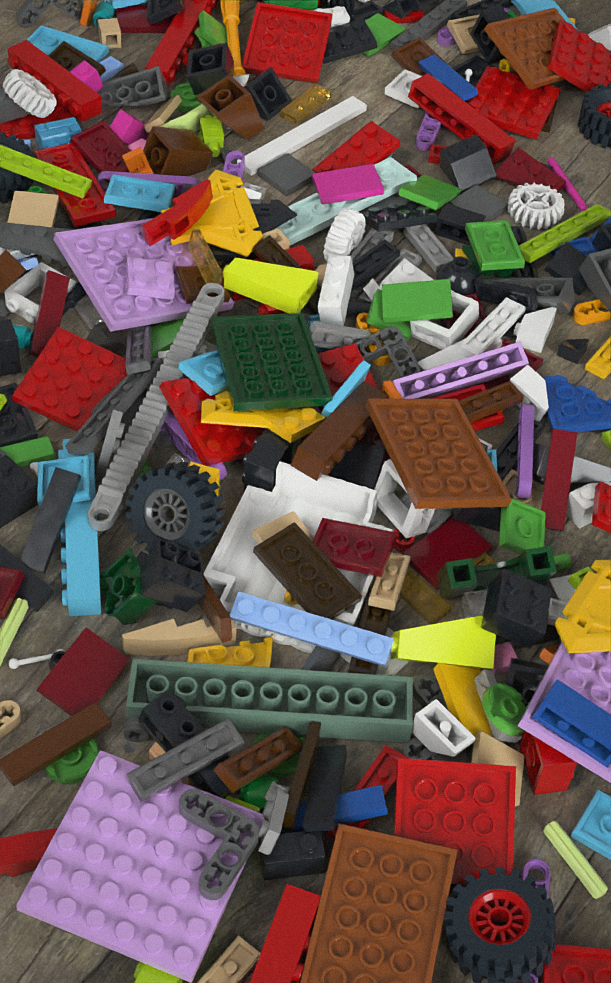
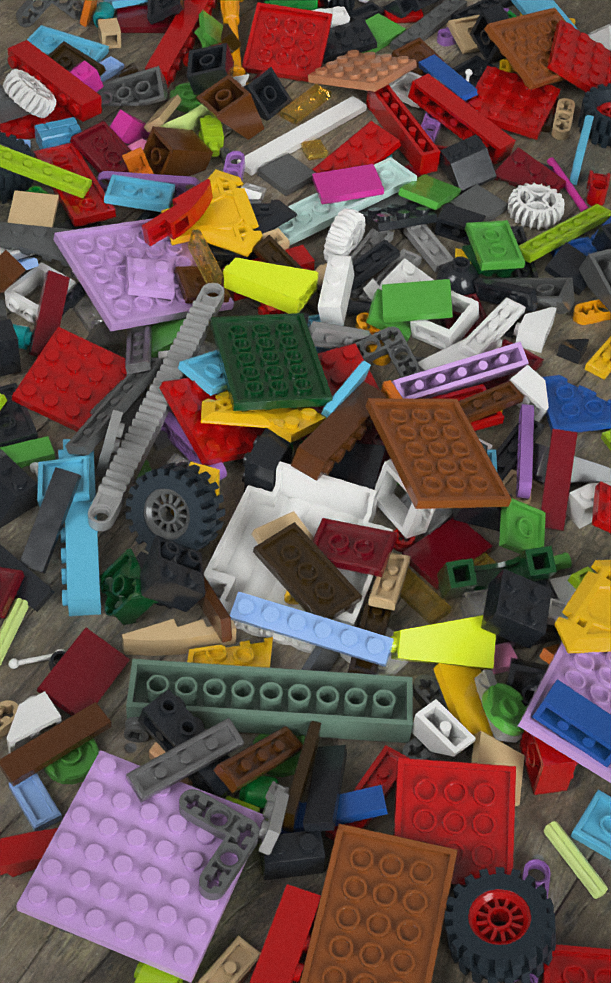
none -> white slope [7,692,62,753]
none -> light blue tile [8,773,62,831]
none -> dark brown slope [221,23,241,53]
none -> clear yellow tile [301,139,328,161]
none -> nougat plate [308,50,417,92]
none -> red brick [366,84,440,175]
none -> tan beam [551,98,575,140]
none -> medium azure tile [570,115,594,185]
none -> red piece [586,170,611,206]

